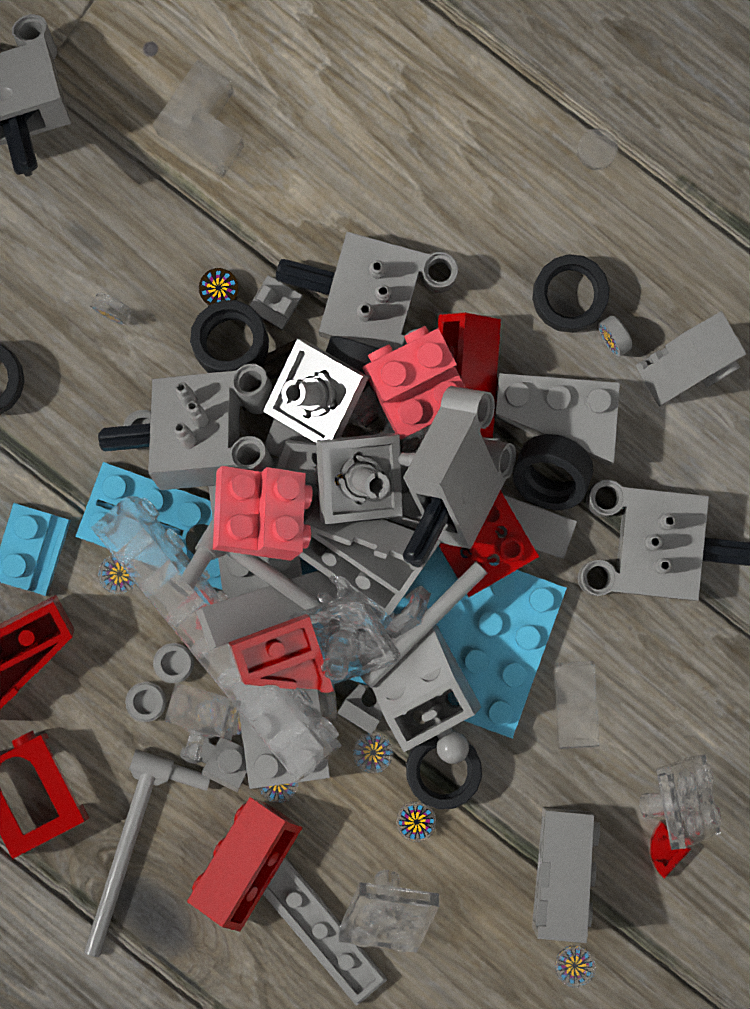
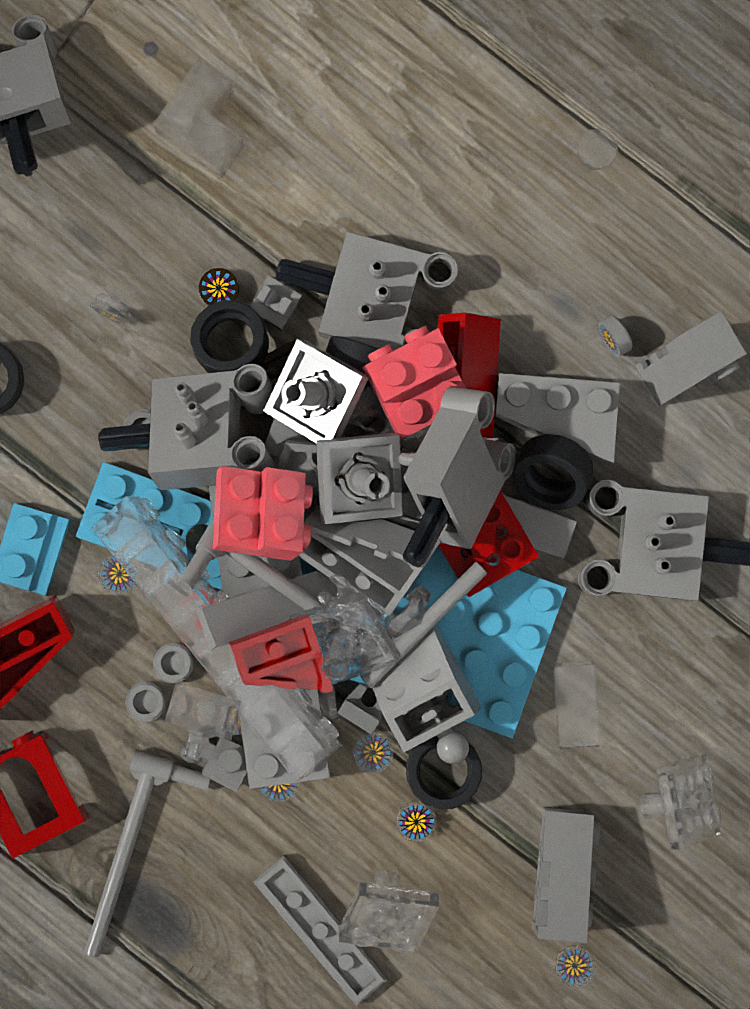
red brick [187,797,303,932] -> none
black tyre [532,254,610,333] -> none
red tile [650,821,691,879] -> none

